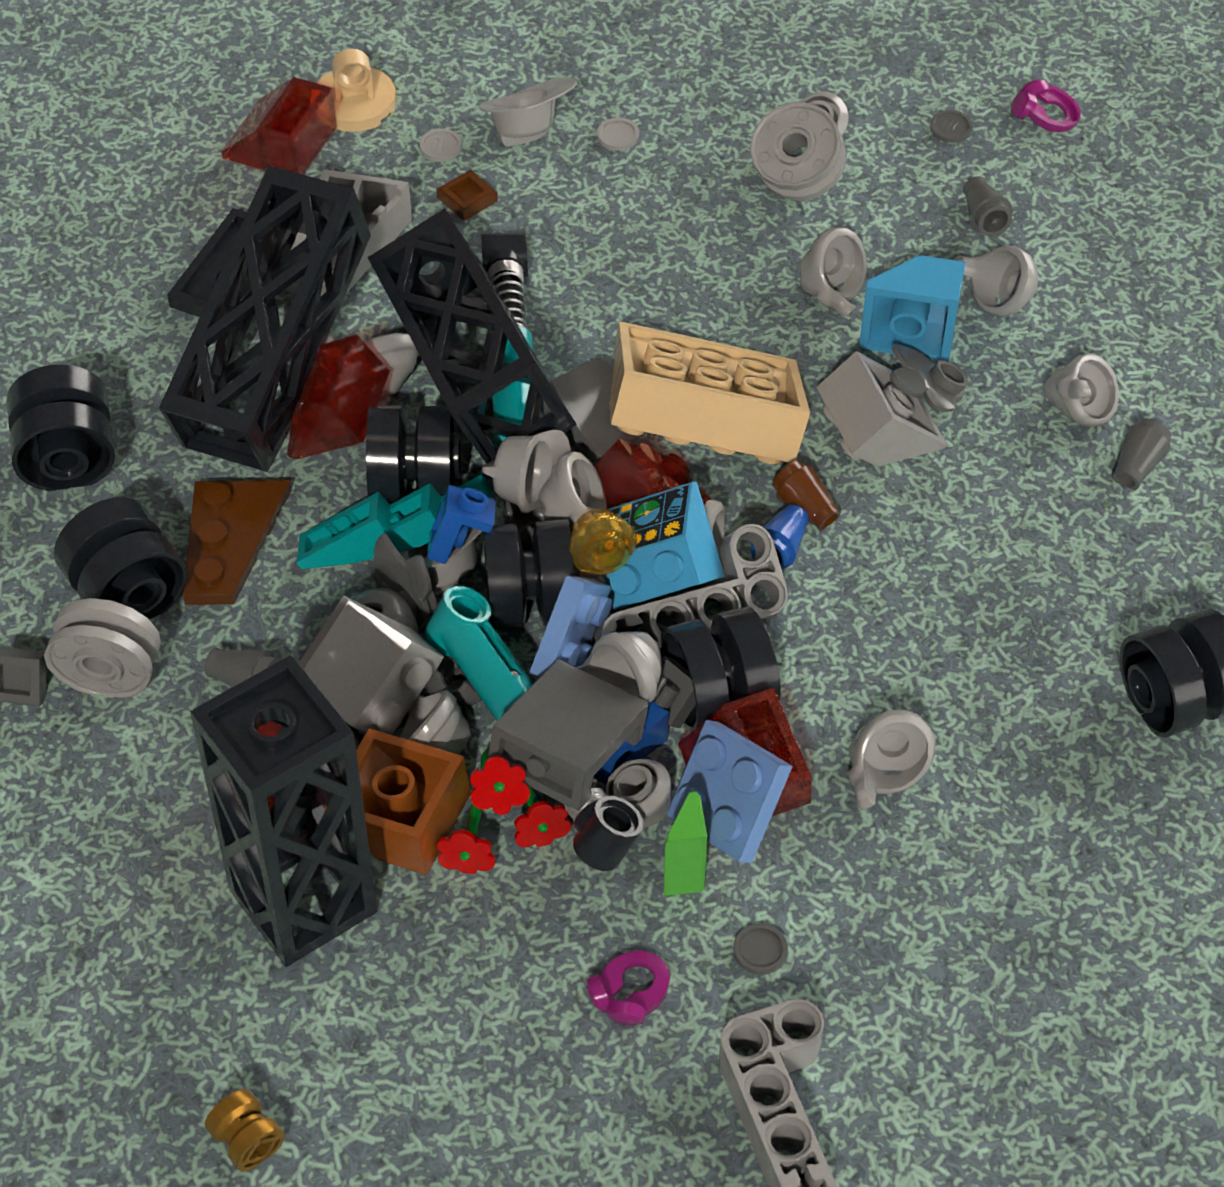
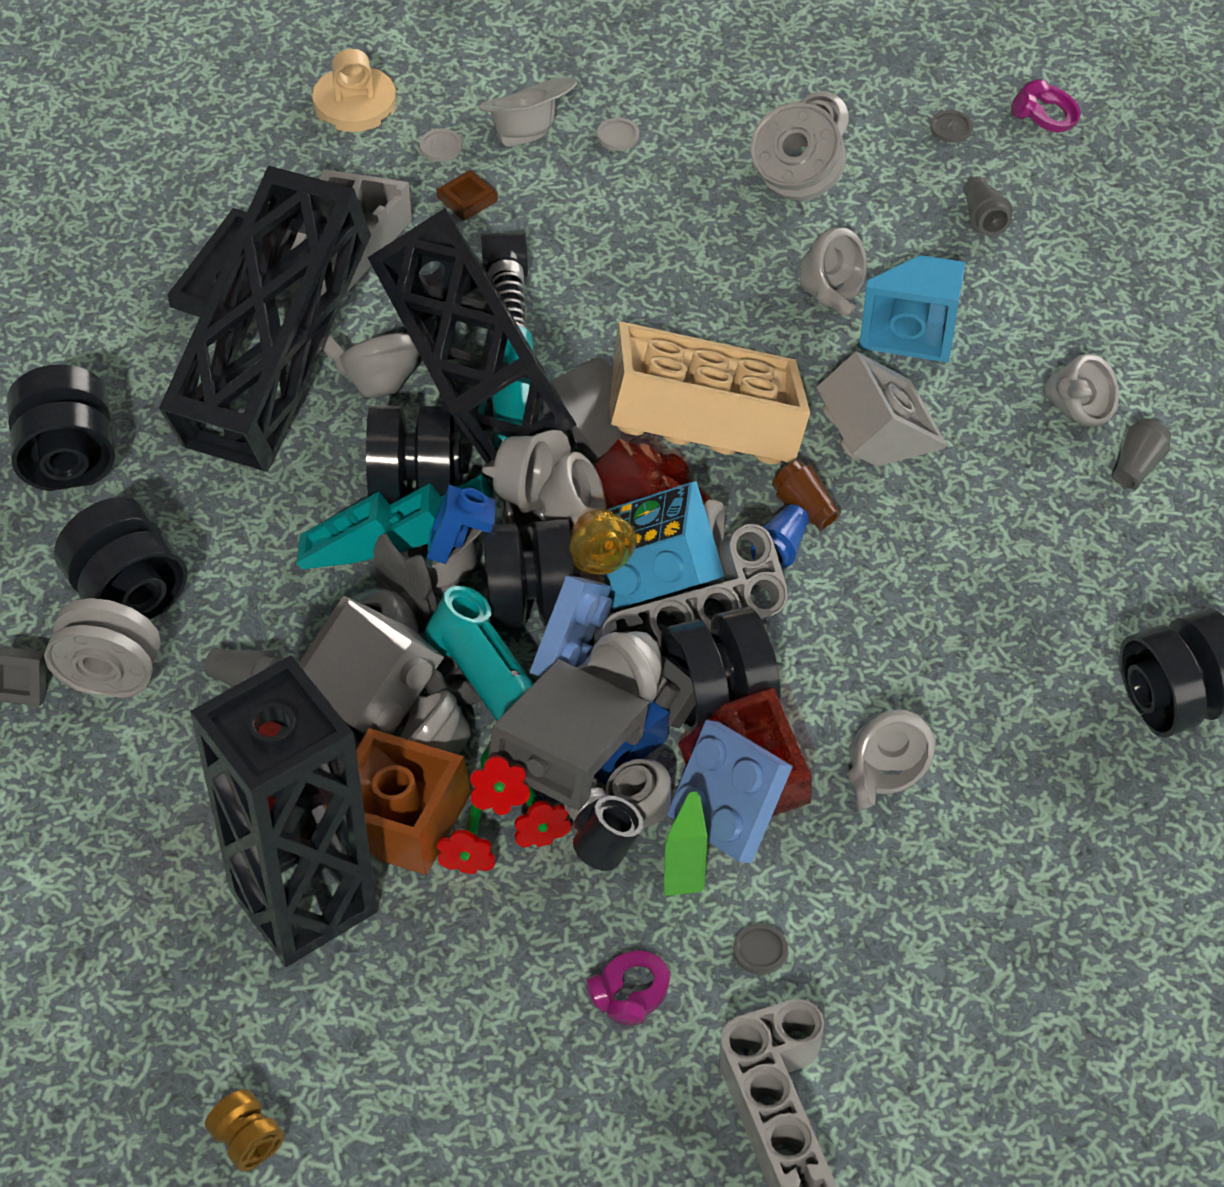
reddish brown wing [183,480,292,605] -> none
clear red slope [221,77,337,175] -> none
clear red slope [287,334,390,459] -> none
dark grey plate [889,344,968,412] -> none
light grey hat [954,245,1038,316] -> none

